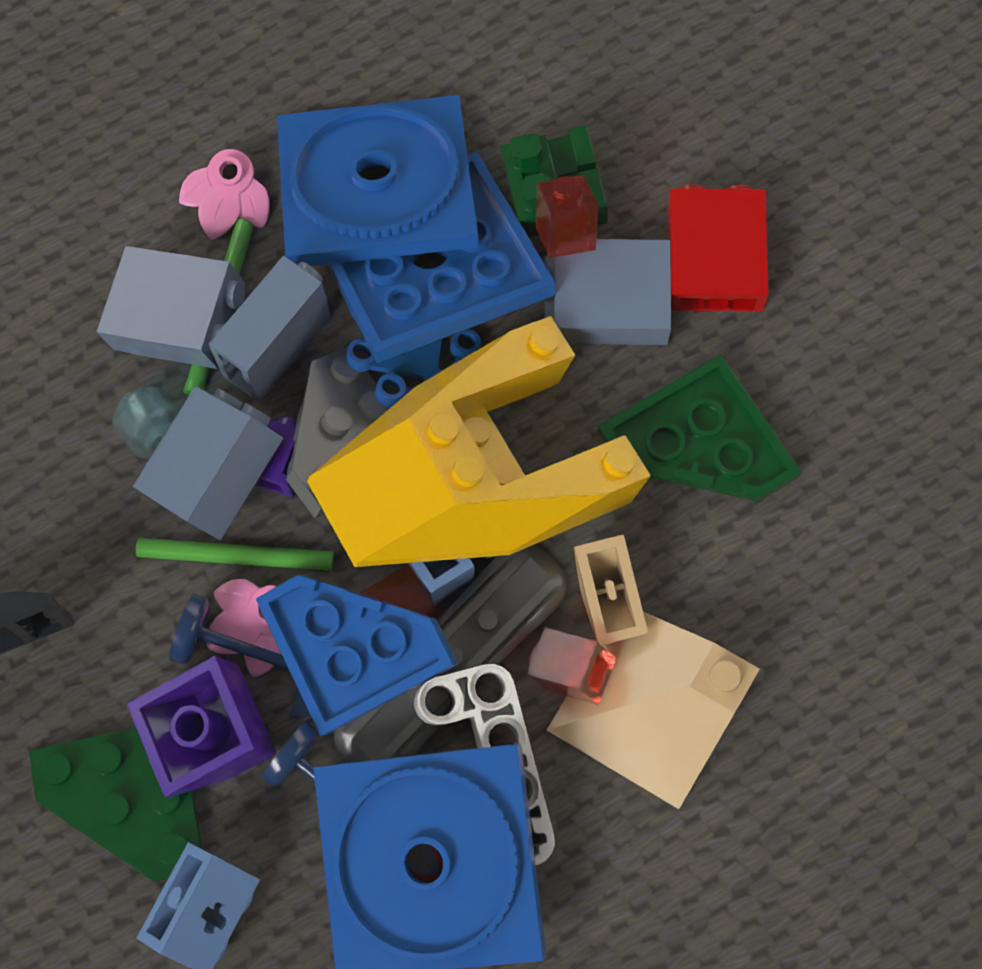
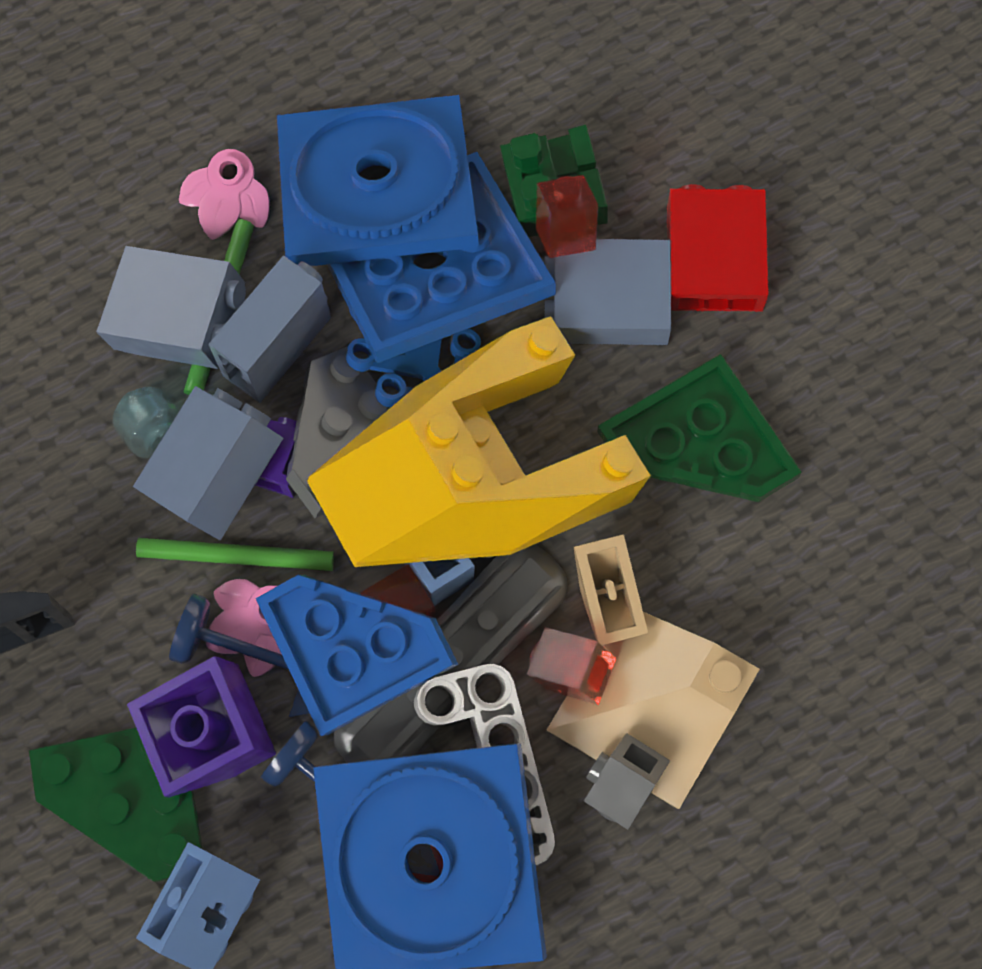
none -> dark grey brick [584,733,670,830]

